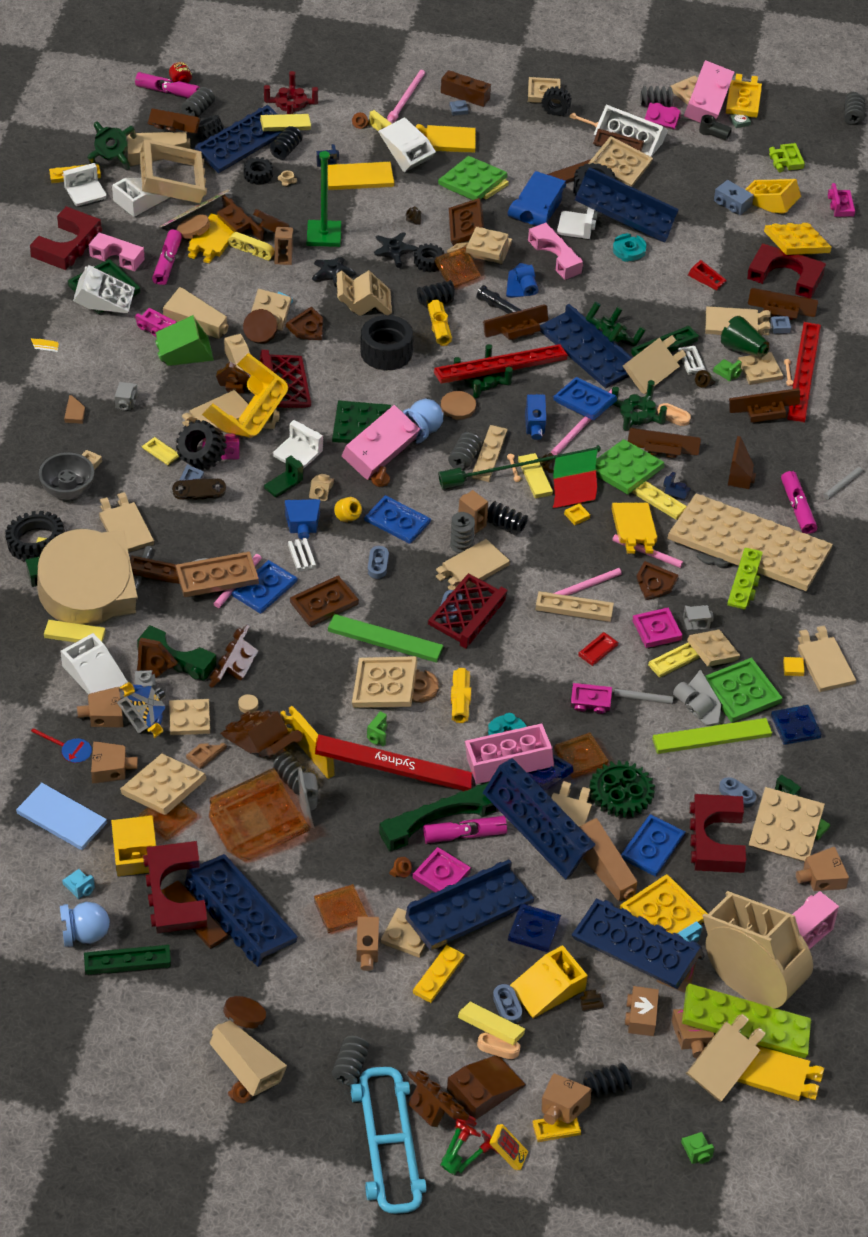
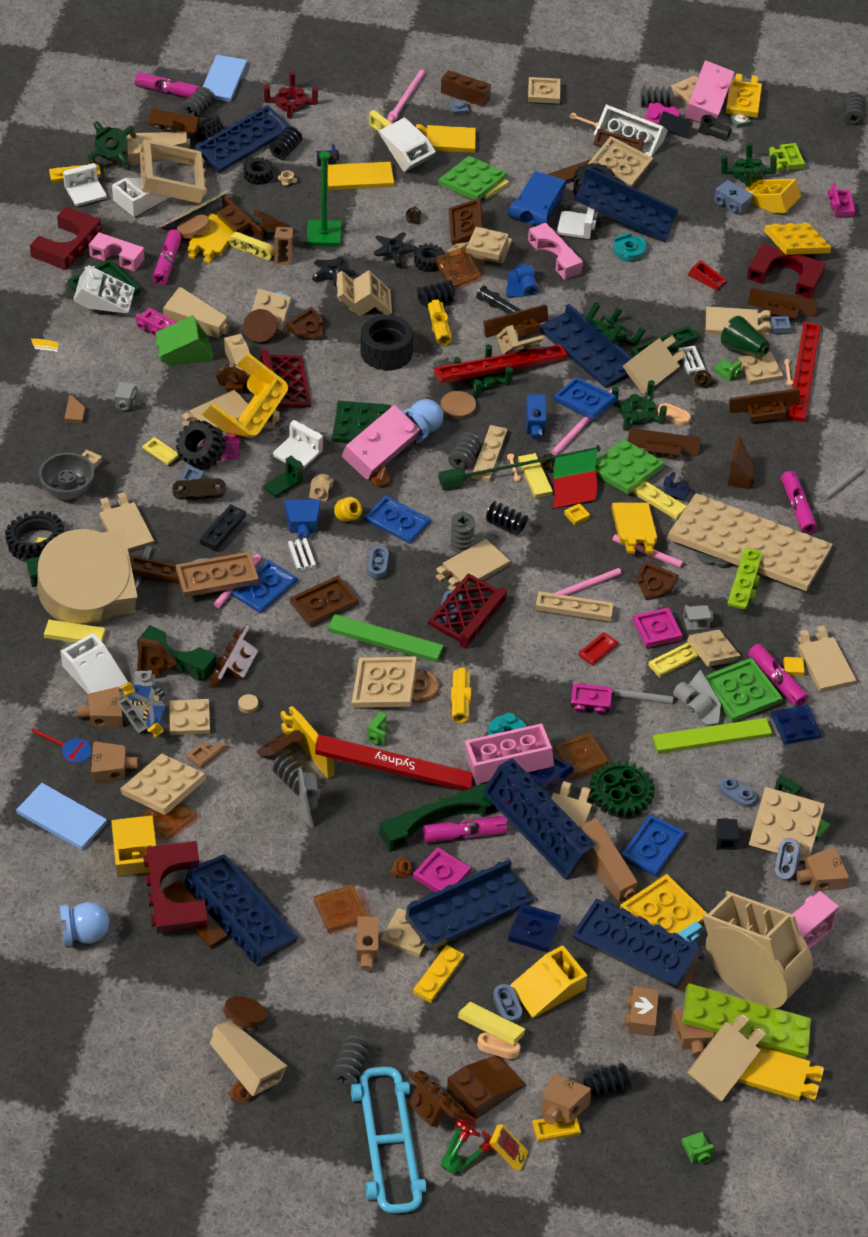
medium azure bracket [62,869,95,899] -> none
dark green plate [84,945,171,975] -> none
red head [169,62,192,83] -> none
clear orange wedge [209,768,310,862] -> none
reddish brown slope [220,710,289,753] -> none
light yellow tile [260,114,311,131] -> none
dark orange plate [352,112,369,129] -> none
medium nougat brick [459,490,488,535] -> none
black tyre [541,86,572,116] -> none
dark brown plate [580,990,604,1012] -> none
dark red arch [689,794,746,873] -> none
none -> black plate [200,504,246,551]
none -> light blue tile [203,55,247,102]
none -> tan bracket [496,325,544,355]
none -> black tile [658,111,693,138]
none -> black brick [715,818,739,850]
none -> dark green plate [721,142,777,187]
none -> dark pink piece [748,644,809,708]
none -> sand blue plate [775,838,801,879]

